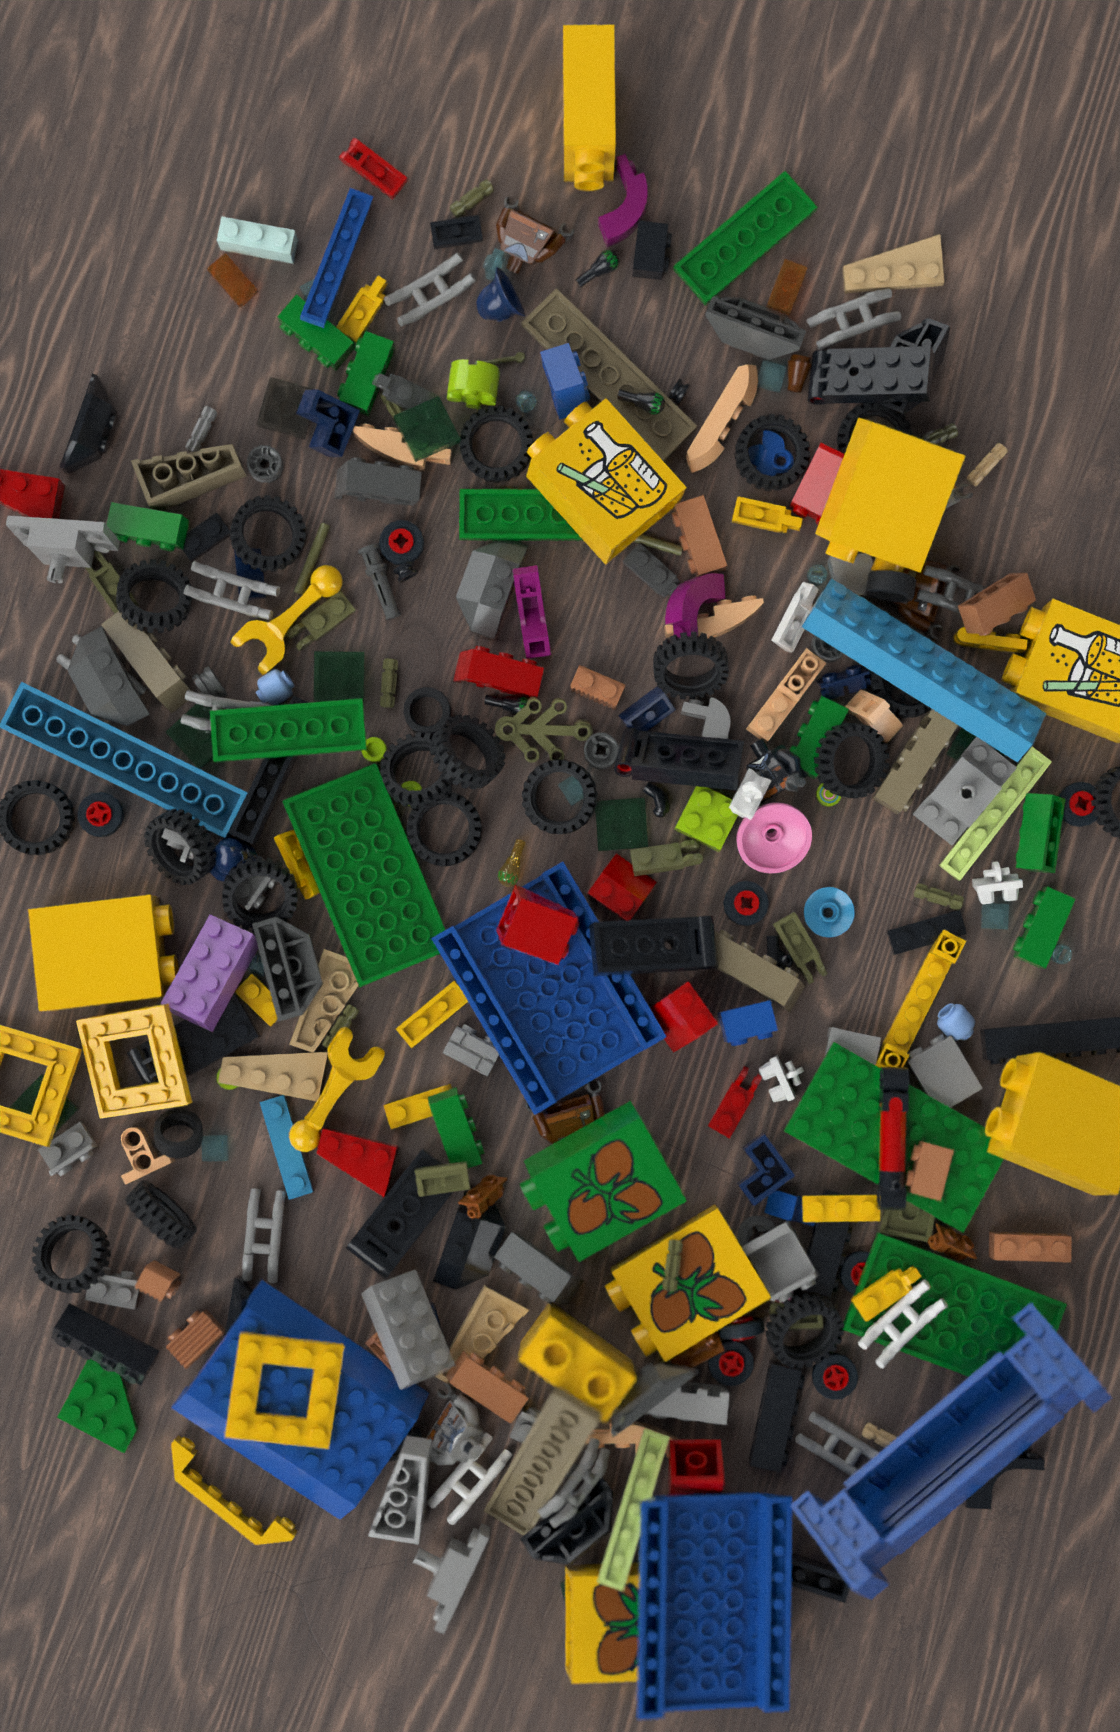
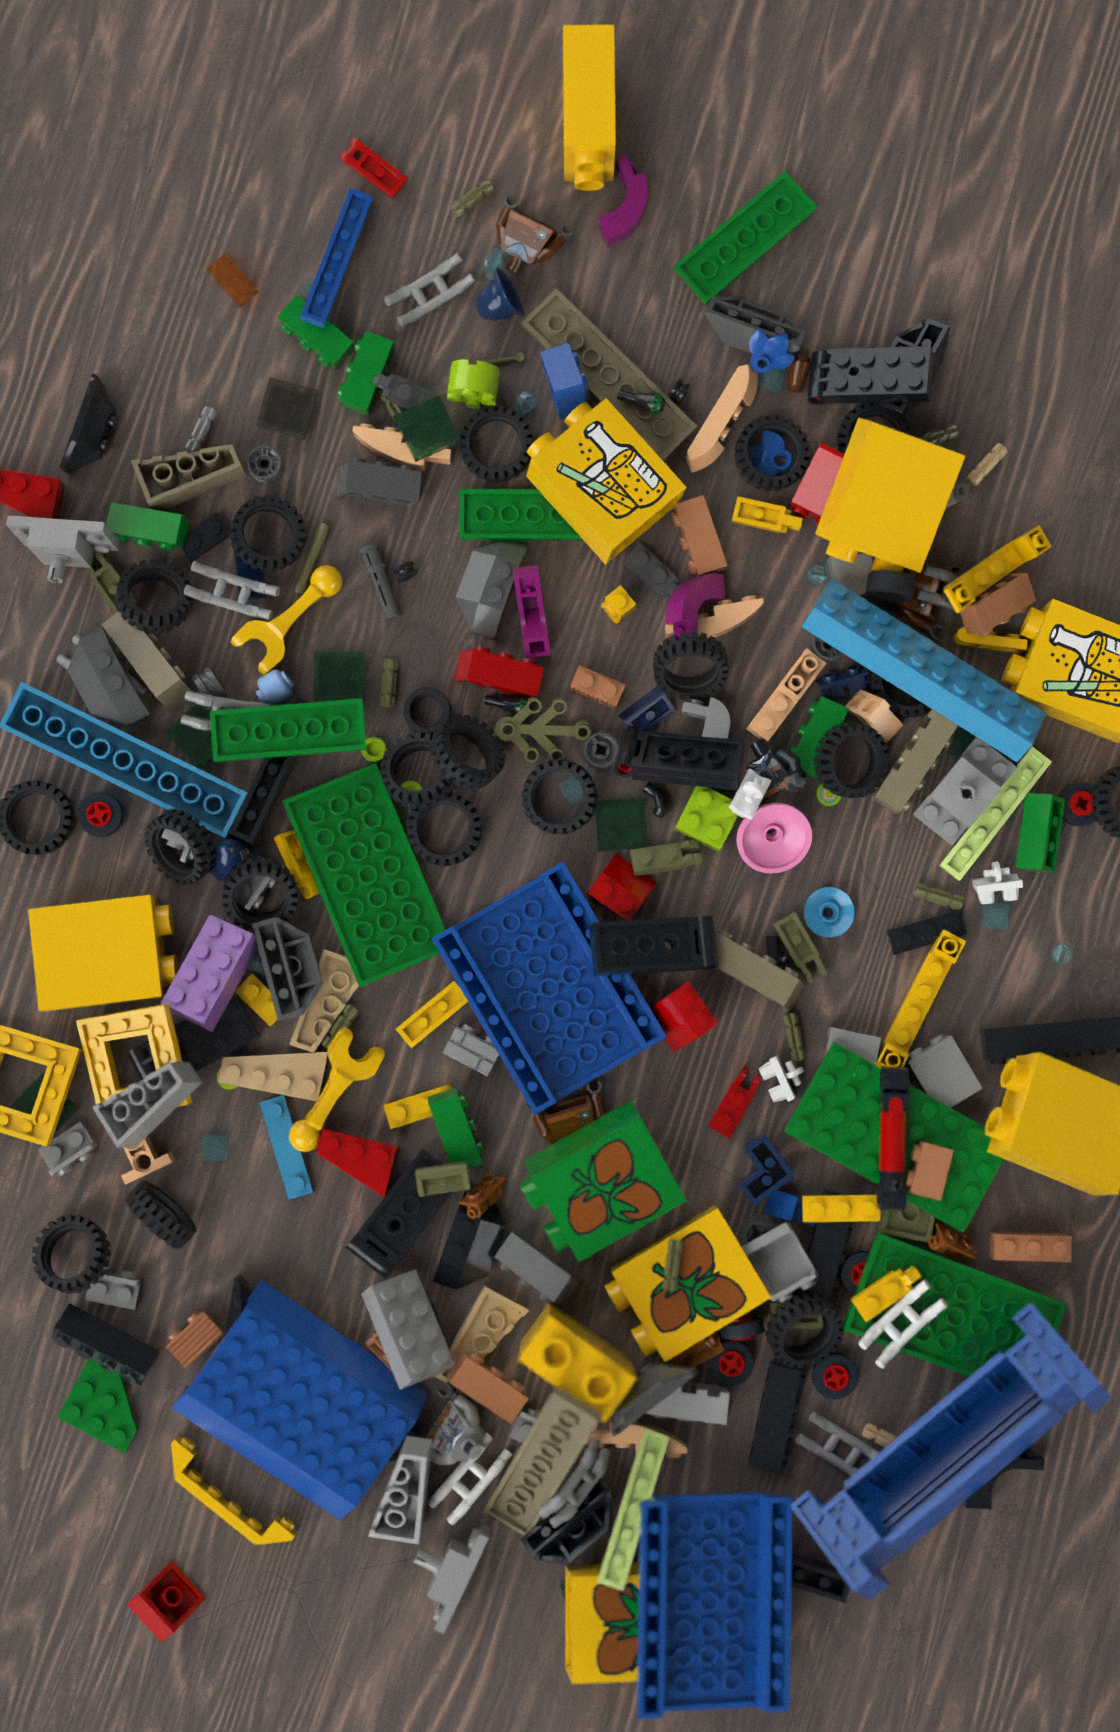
nougat brick [135,1260,182,1301] -> none
black tyre [153,1108,203,1159] -> none
light aqua brick [217,216,298,264] -> none
yellow plate [225,1332,344,1449] -> none
light grey piece [242,1188,286,1283] -> none
olive hinge [286,590,356,651] -> none
dark blue brick [296,389,360,457] -> none
yellow hinge [336,276,388,343] -> none
black wheel [379,520,424,565] -> none
black plate [430,215,483,250] -> none
red slope [496,885,579,965] -> none
clear yellow piece [497,839,526,887] -> none
black piece [575,250,619,287] -> none
black brick [632,221,672,280] -> none
olive bar [634,534,683,556] -> none
red slope [668,1439,724,1495] -> none
blue brick [717,1000,778,1046] -> none
black wheel [723,881,769,926] -> none
clear orange plate [766,259,808,316] -> none
white hinge [771,582,819,653] -> none
light grey piece [807,288,901,350] -> none
tan wing [843,235,944,293] -> none
light blue head [937,1003,975,1041] -> none
green brick [1013,887,1075,969] -> none
none -> light grey wedge [92,1062,202,1148]
none -> red slope [127,1561,206,1642]
none -> yellow brick [601,585,636,624]
none -> blue plate [749,328,795,373]
none -> olive axle [783,1012,806,1062]
none -> yellow slope [944,525,1052,613]

